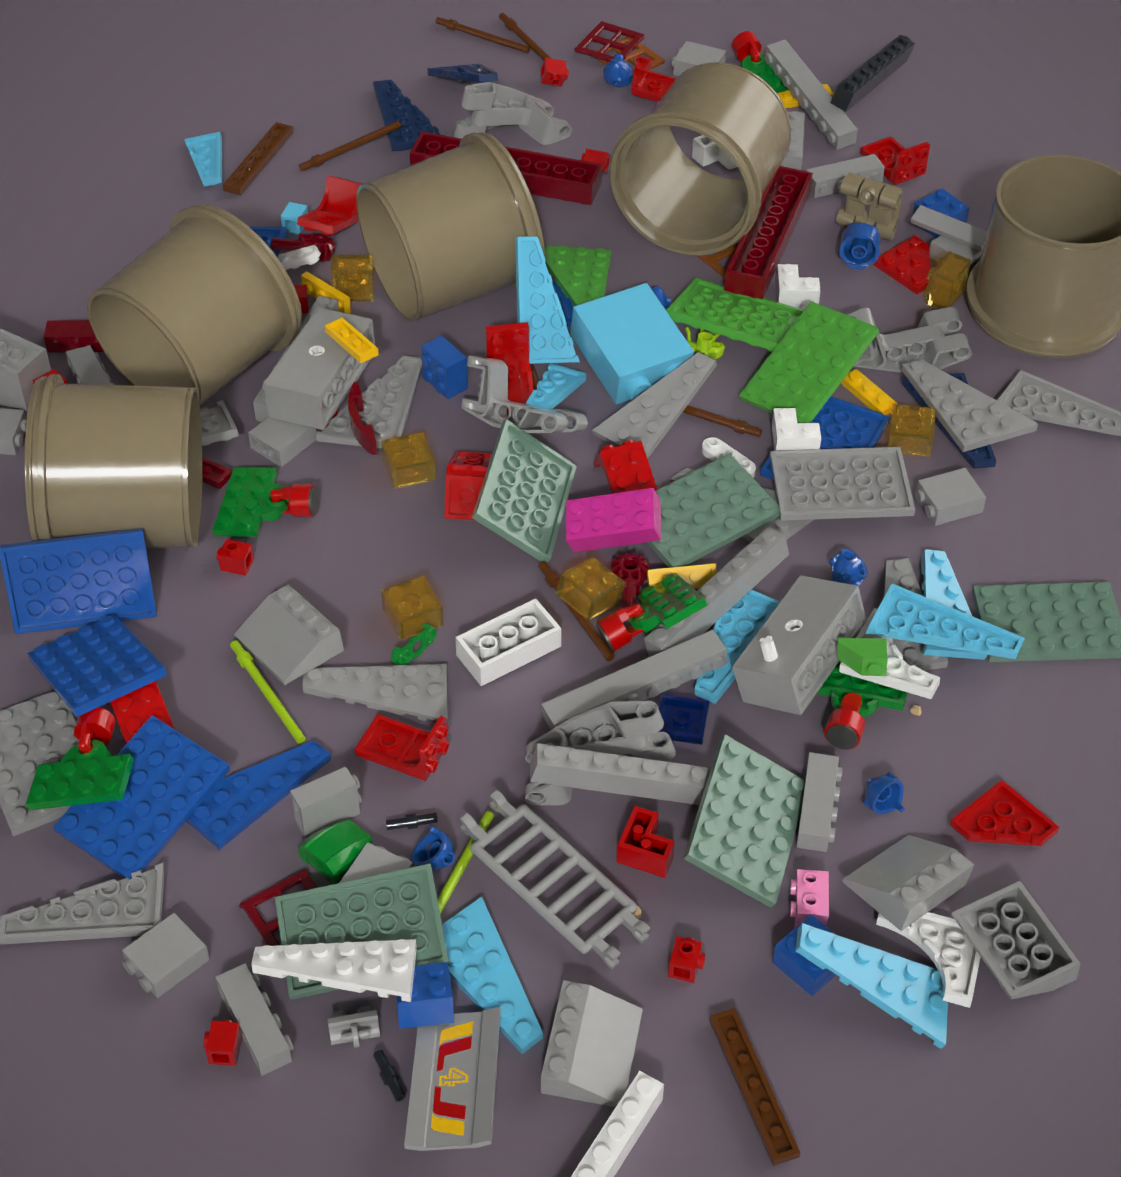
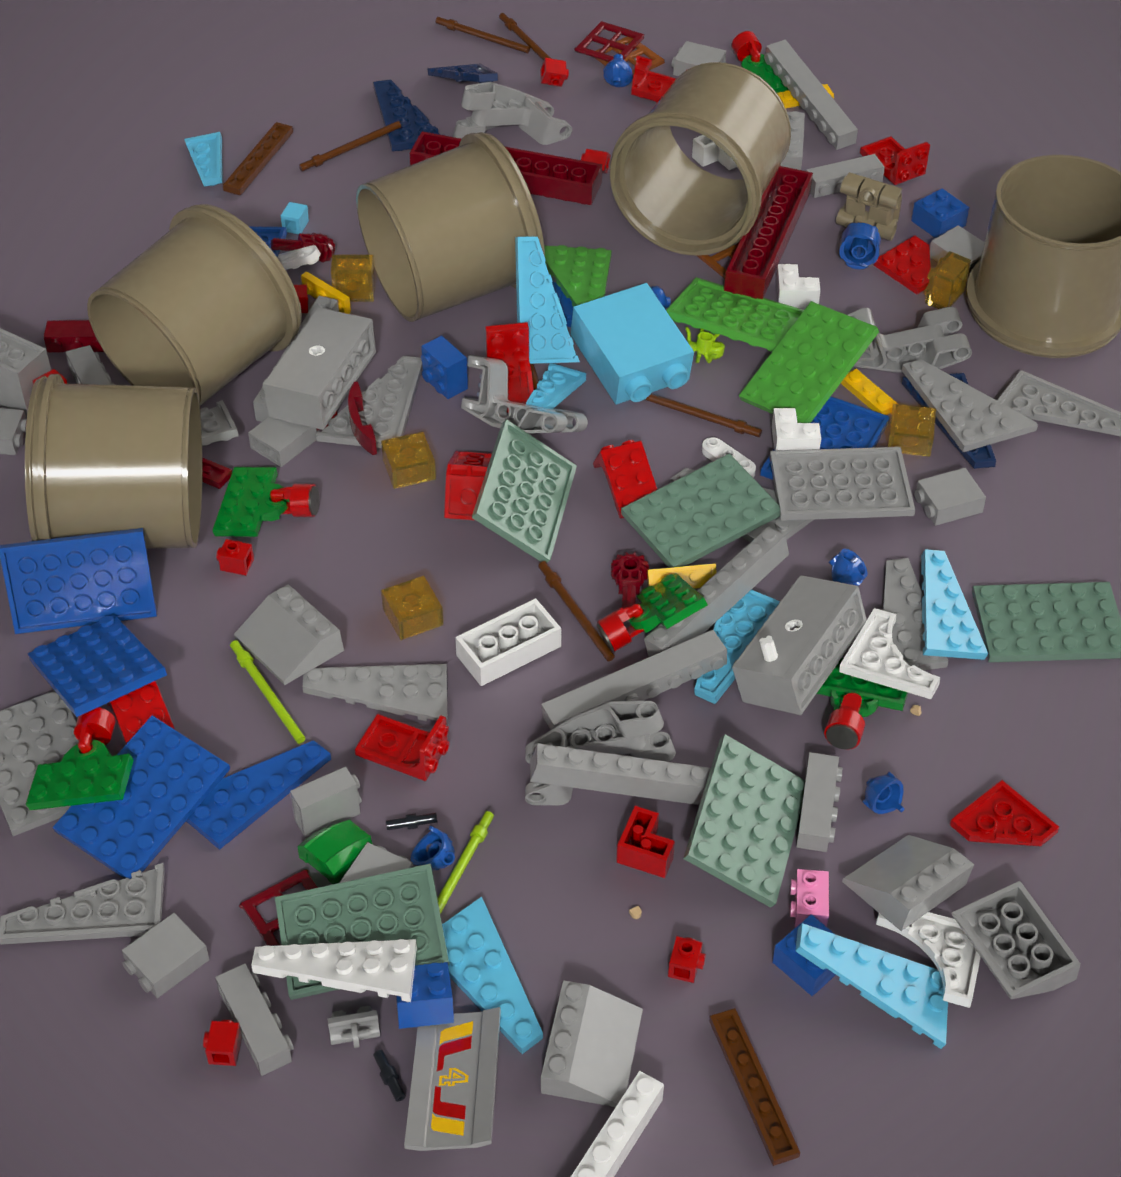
red bracket [297,176,361,236] -> none
yellow plate [324,317,379,363] -> none
green piece [390,623,437,665] -> none
light grey bar [460,790,650,970] -> none
clear yellow brick [556,556,625,621] -> none
dark pink brick [566,488,661,552] -> none
light grey wing [592,352,717,459] -> none
clear blue plate [659,694,710,745] -> none
black brick [830,34,915,112] -> none
bright green slope [837,638,888,676] -> none
medium azure wing [866,584,1025,659] -> none
light grey tile [911,205,987,251] -> none

